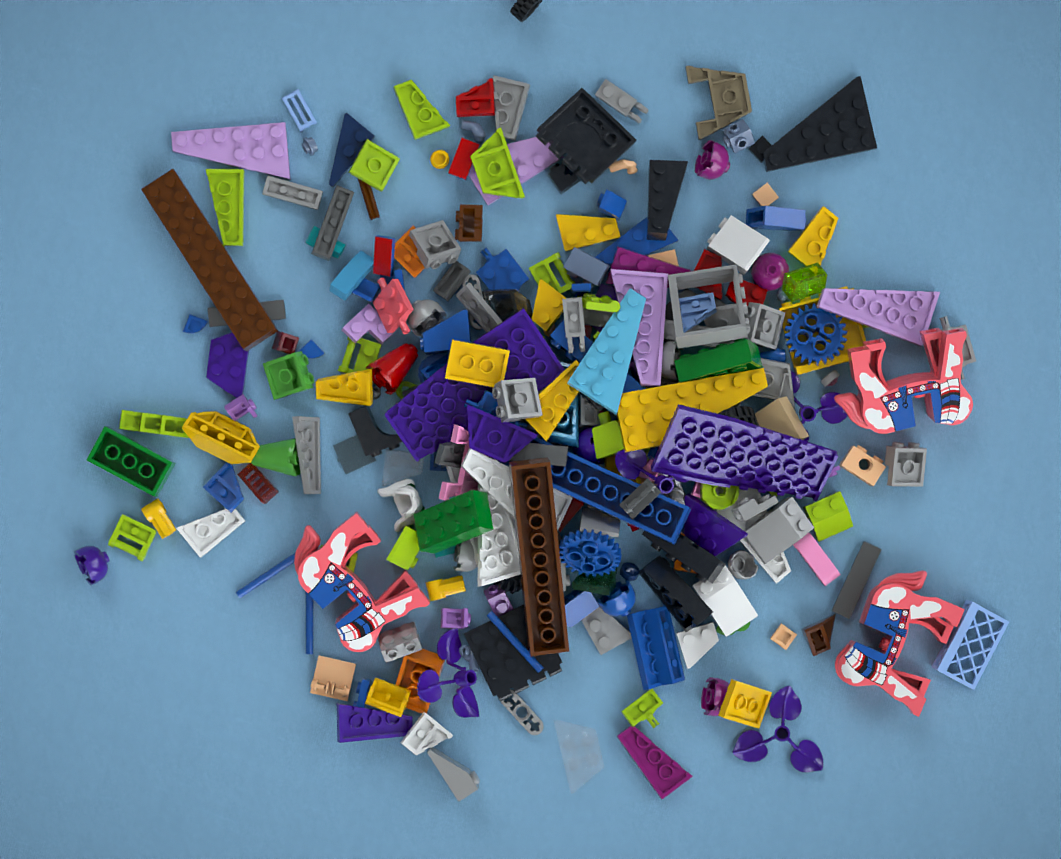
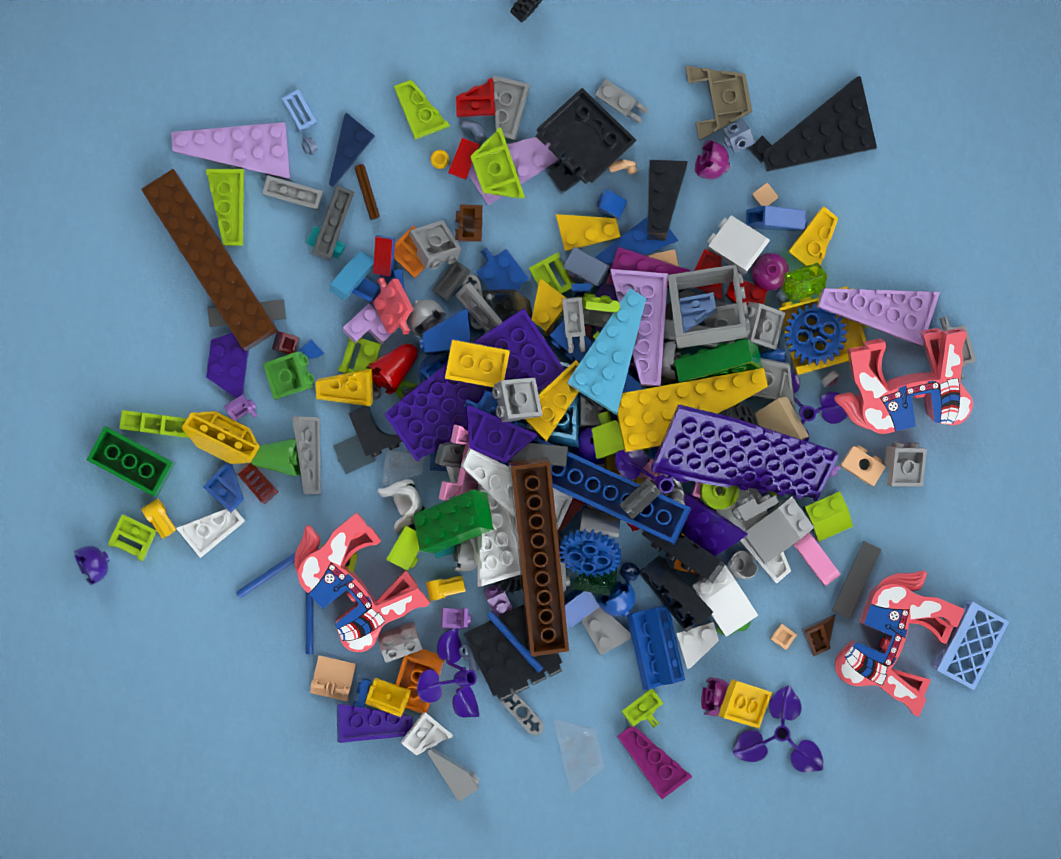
blue tile [183,314,208,333] -> none
lime plate [348,139,400,192] -> none

